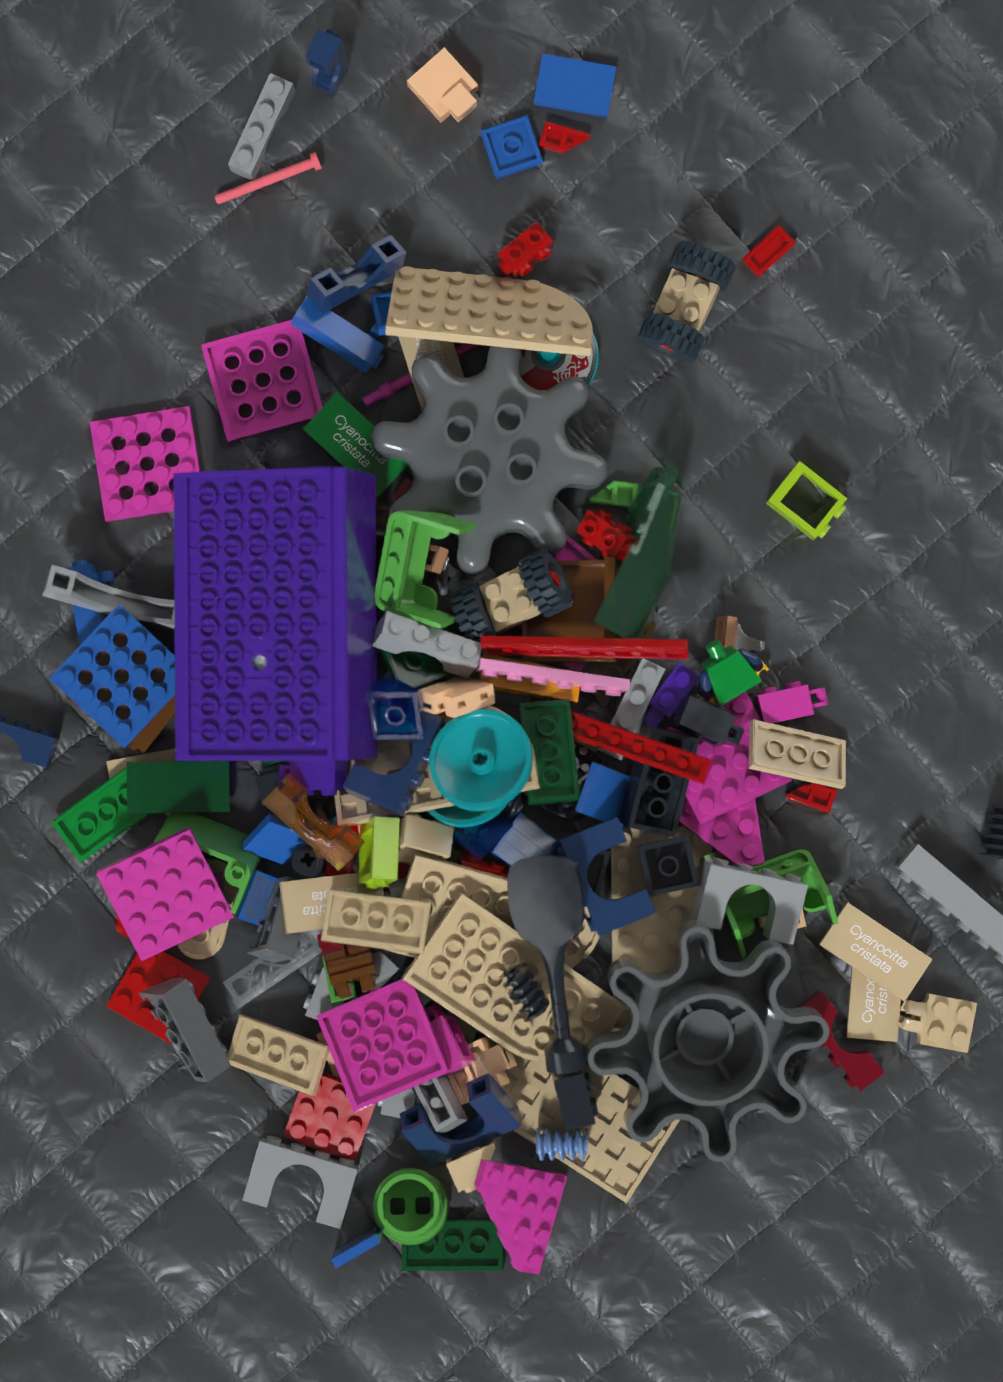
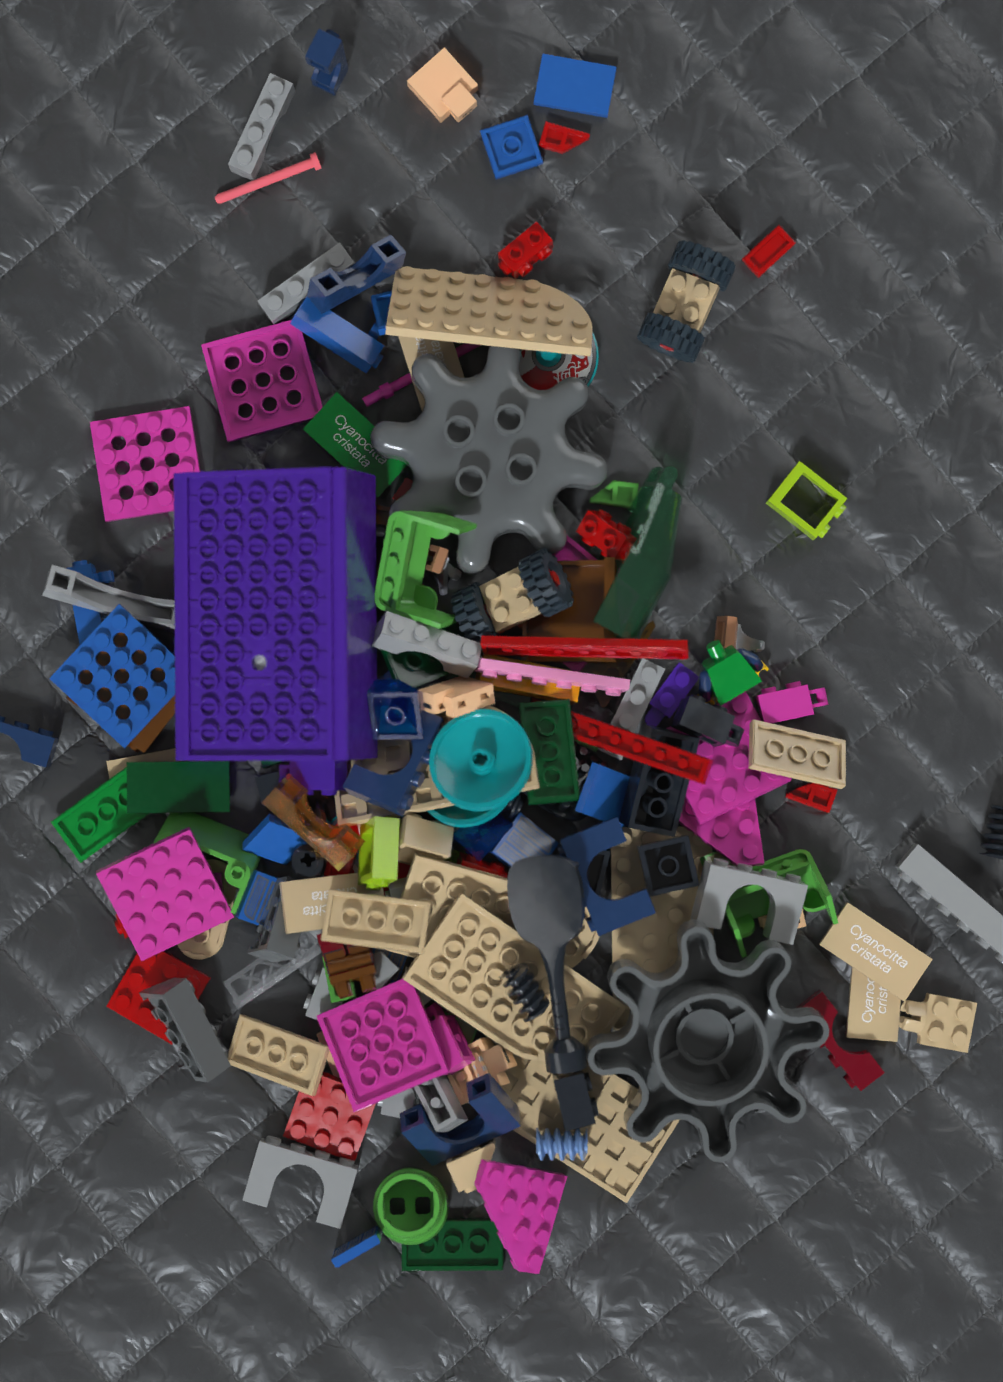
none -> light grey arch [258,242,355,325]

